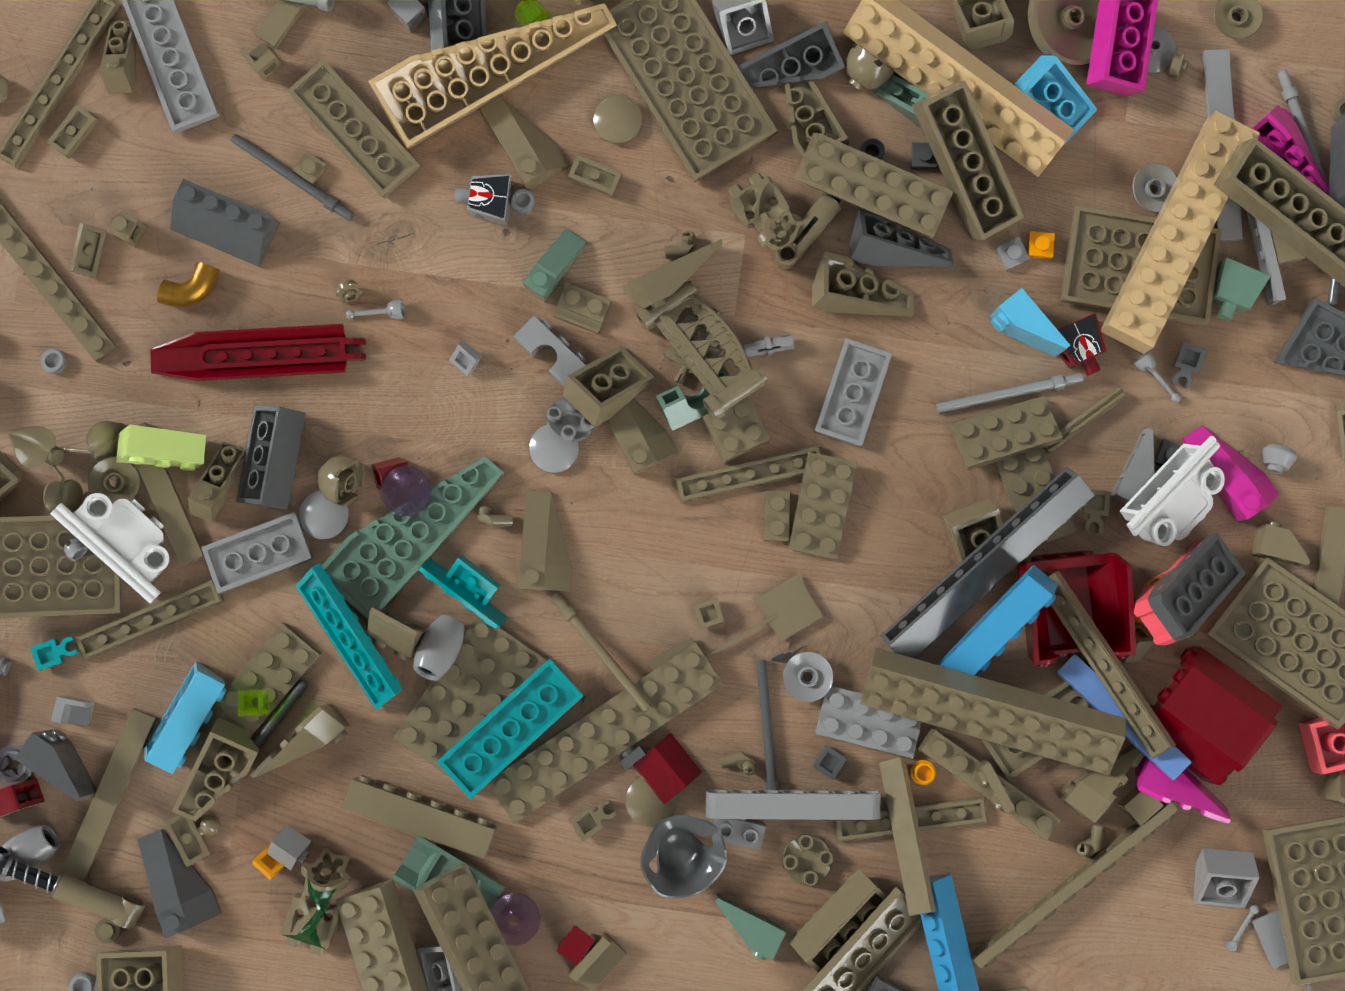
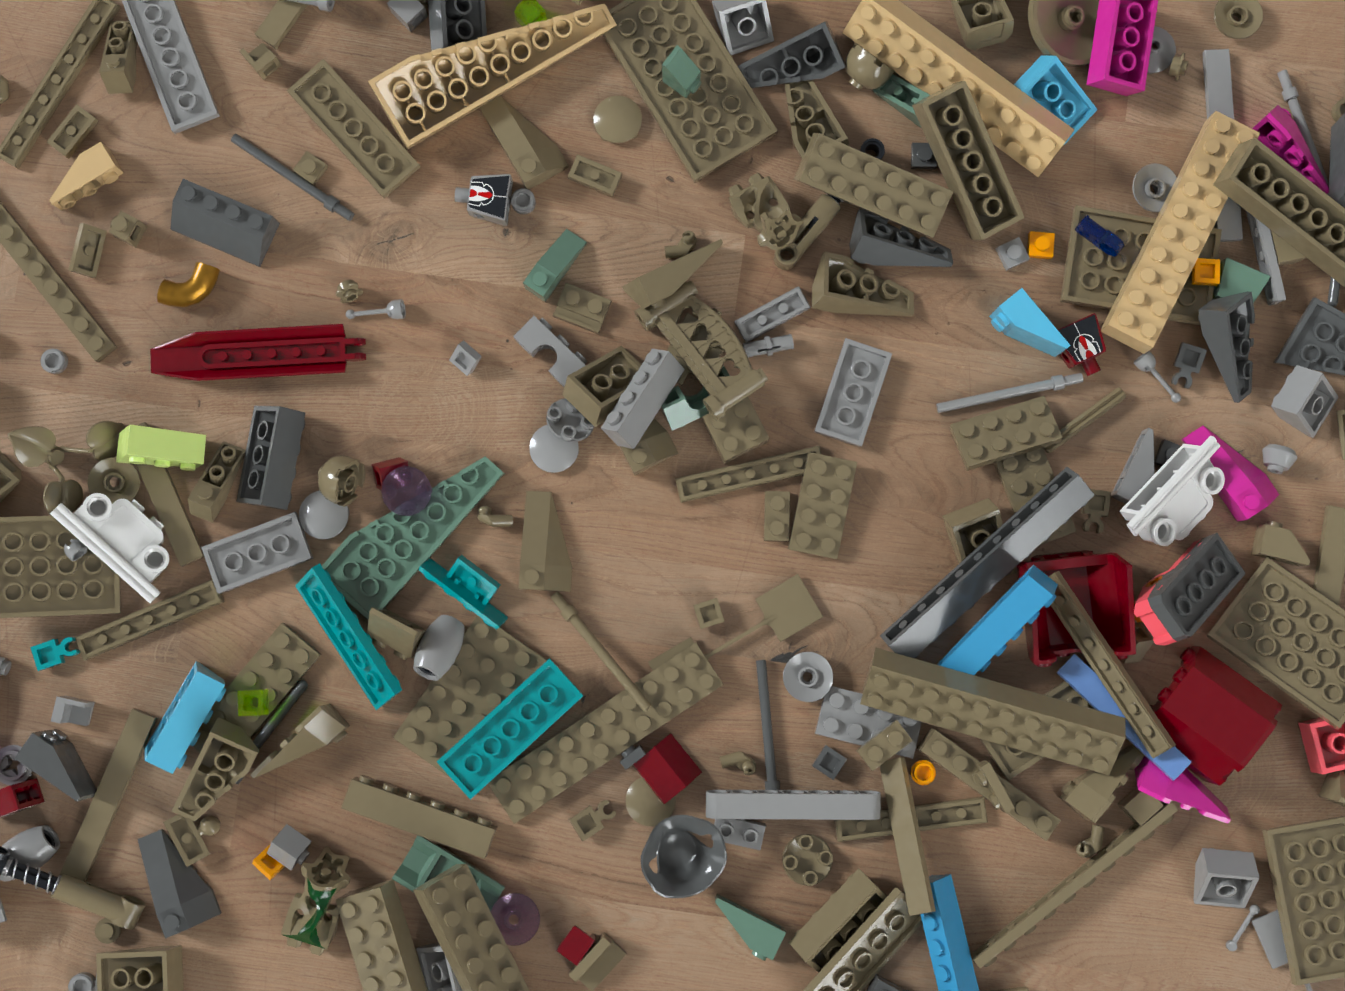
none -> tan slope [50,142,124,210]
none -> light grey brick [601,349,685,449]
none -> sand green slope [662,45,702,98]
none -> light grey tile [734,286,811,343]
none -> dark tan plate [856,720,913,771]
none -> clear blue piece [1075,215,1124,257]
none -> light orange plate [1192,258,1220,286]
none -> dark grey wedge [1198,291,1255,403]
none -> light grey slope [1271,365,1339,438]

